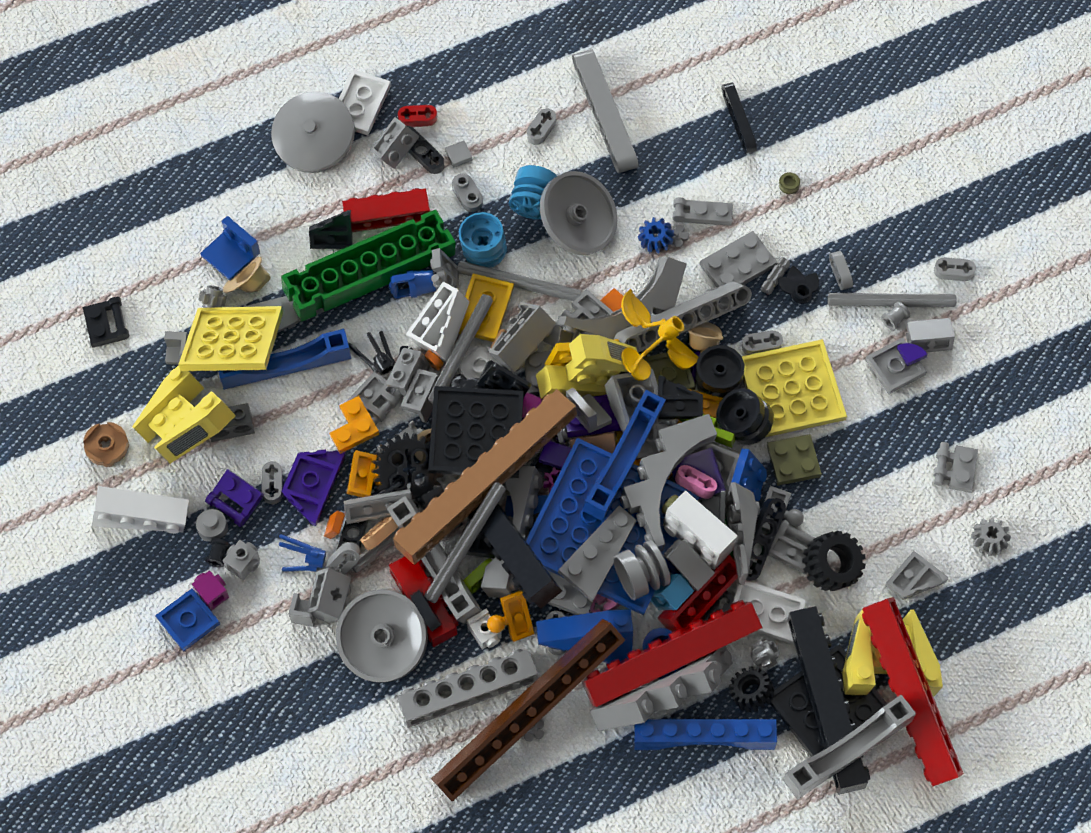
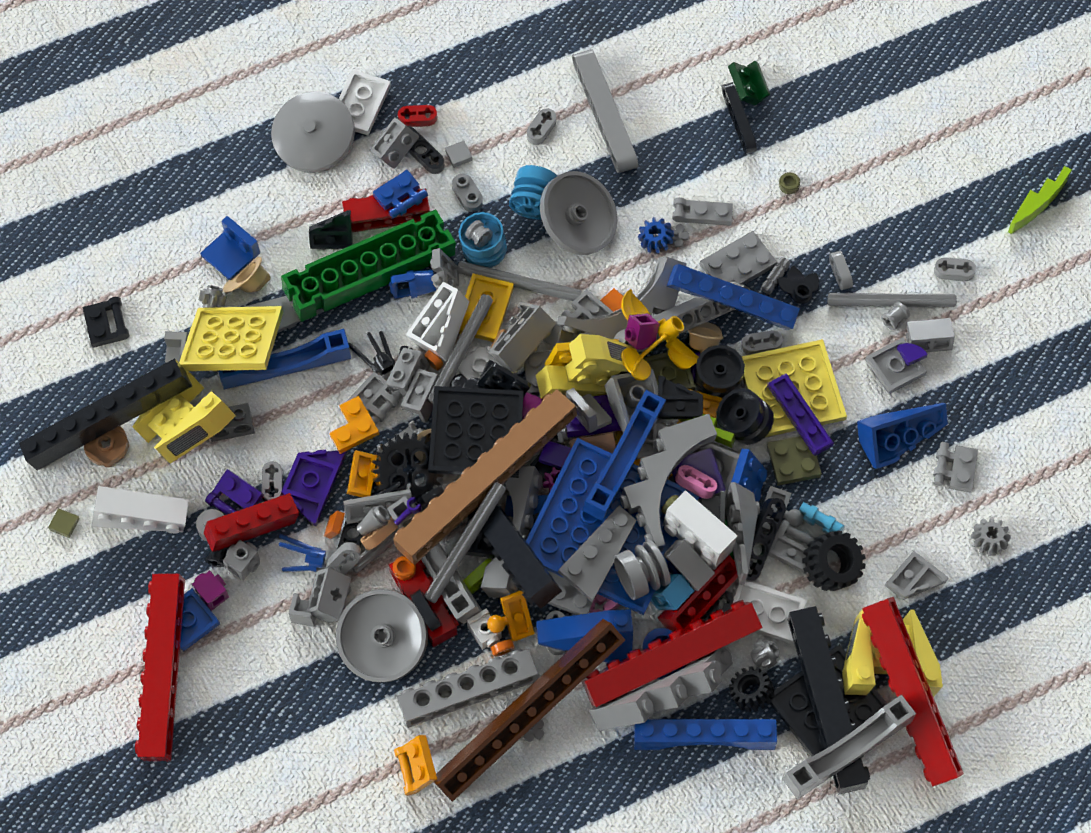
none -> black brick [19,358,192,471]
none -> olive tile [48,508,80,538]
none -> red brick [135,574,185,761]
none -> red brick [203,493,299,552]
none -> light grey cone [356,505,390,536]
none -> blue plate [373,170,428,218]
none -> orange tile [393,556,416,580]
none -> dark purple hand [394,497,421,526]
none -> light orange plate [394,735,437,796]
none -> light grey wheel [465,220,493,248]
none -> orange tile [491,639,515,657]
none -> magenta brick [625,313,659,350]
none -> blue arch [667,264,800,330]
none -> dark green bracket [728,61,770,106]
none -> dark purple tile [767,373,834,456]
none -> medium azure plate [799,502,844,533]
none -> blue wedge [857,403,948,469]
none -> lime slope [1008,166,1072,234]

